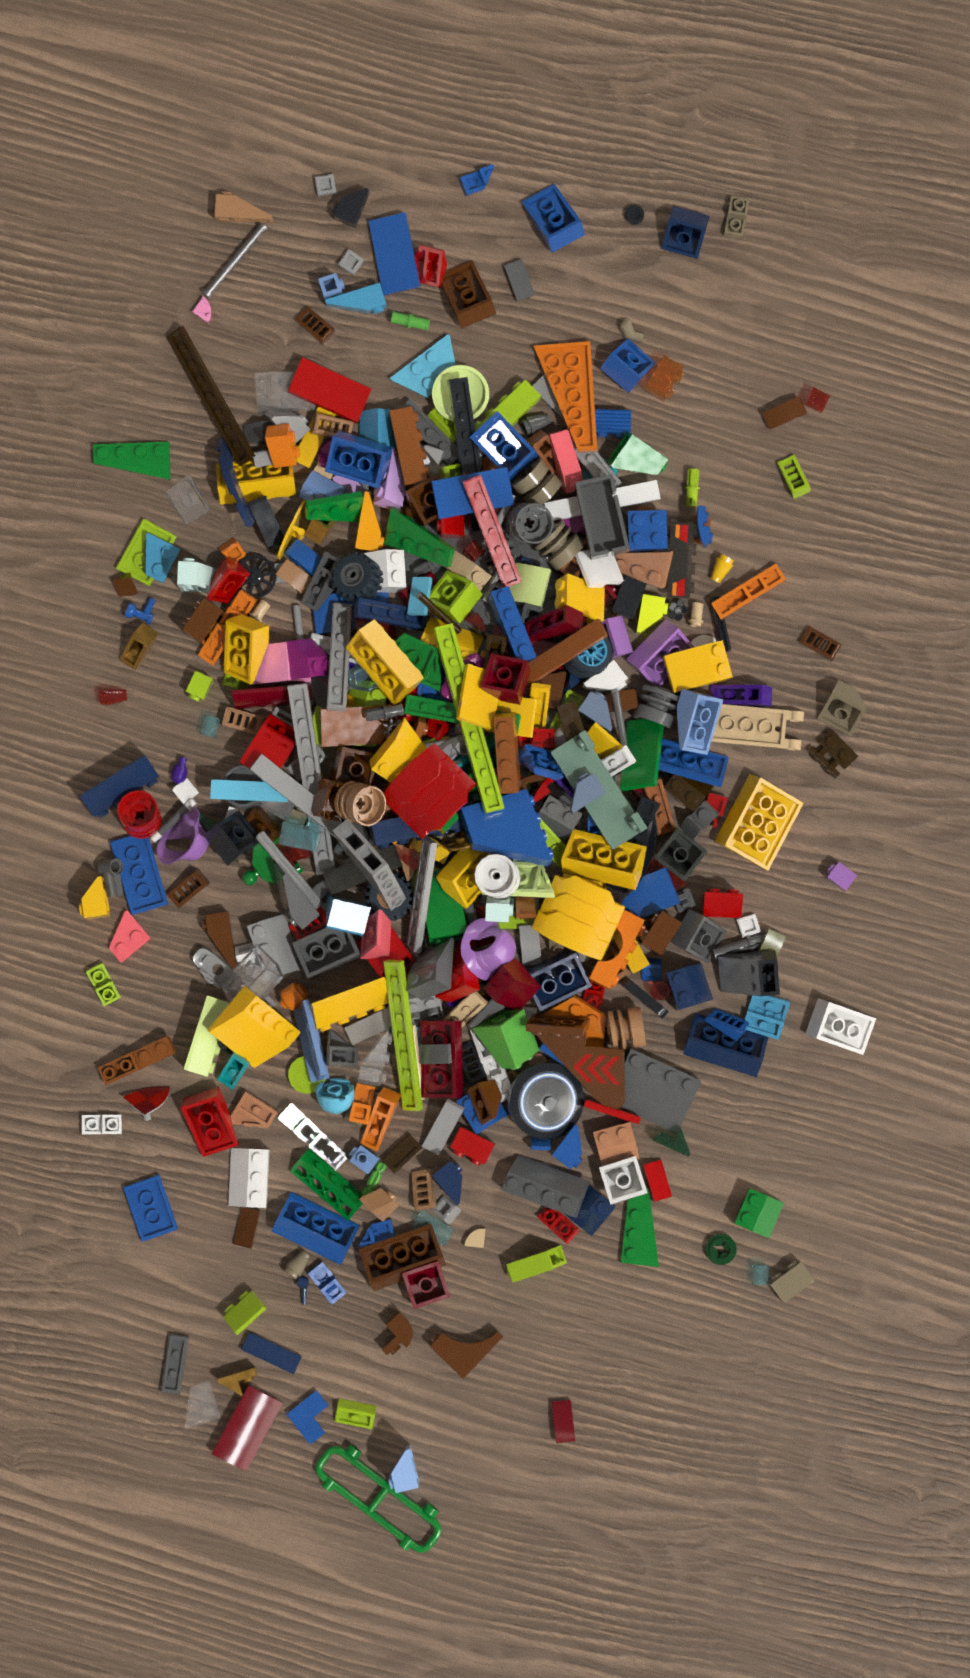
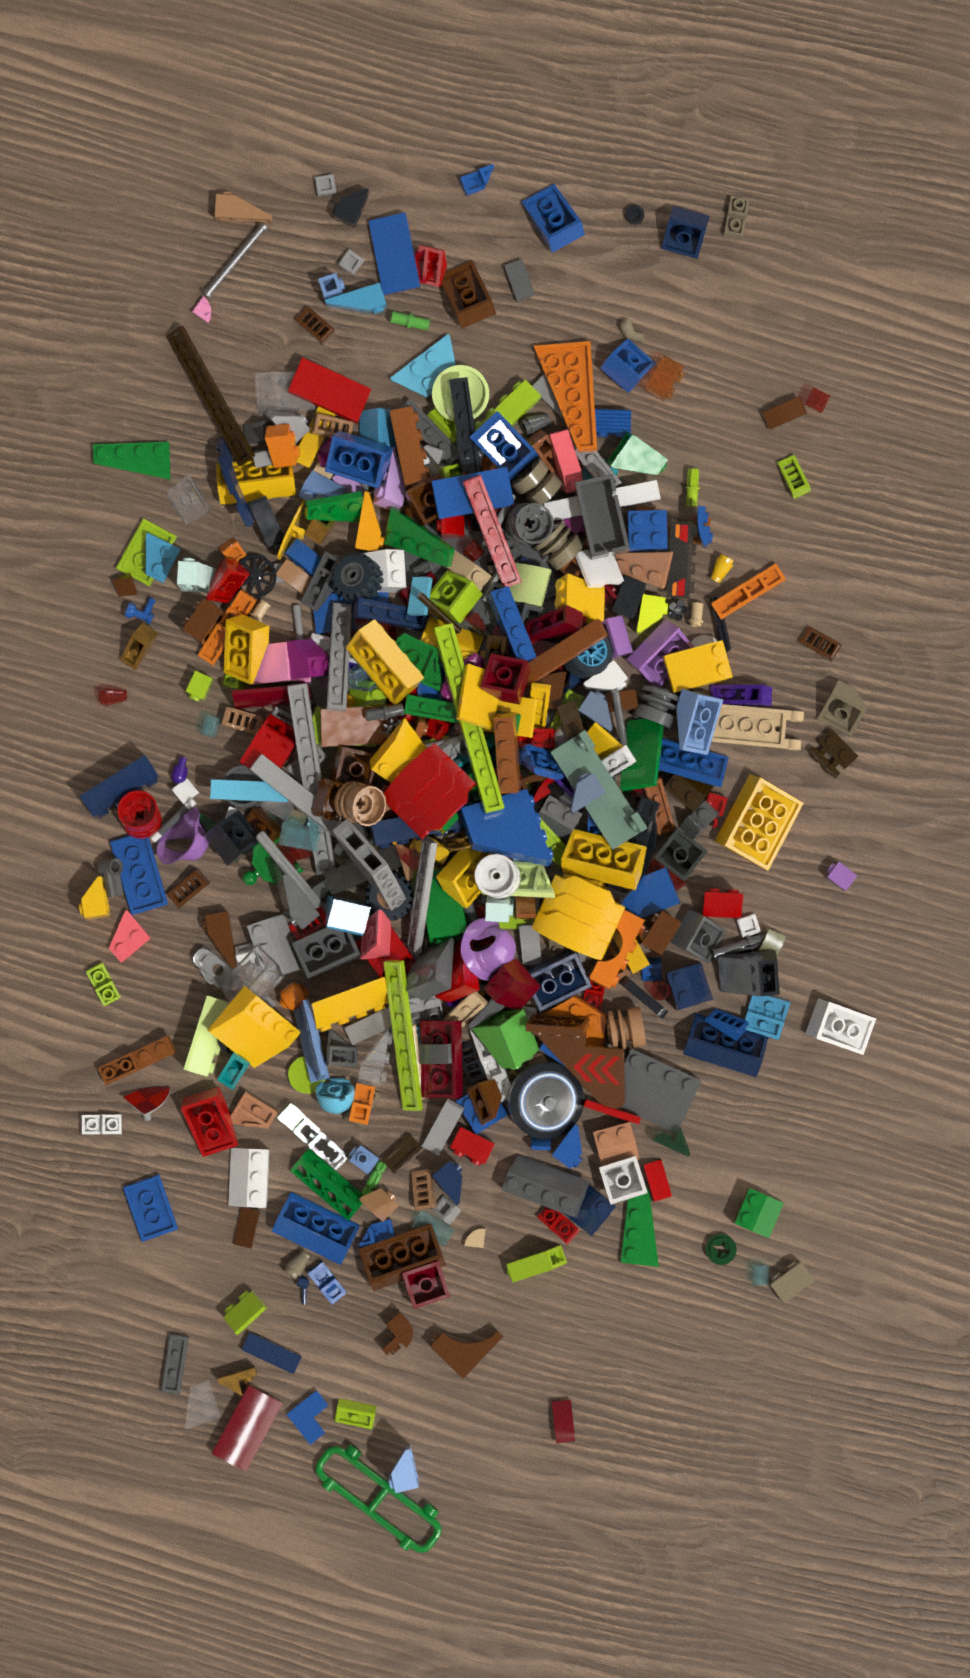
orange slope [360,1087,401,1152] -> none
dark grey tile [675,888,696,913] -> none

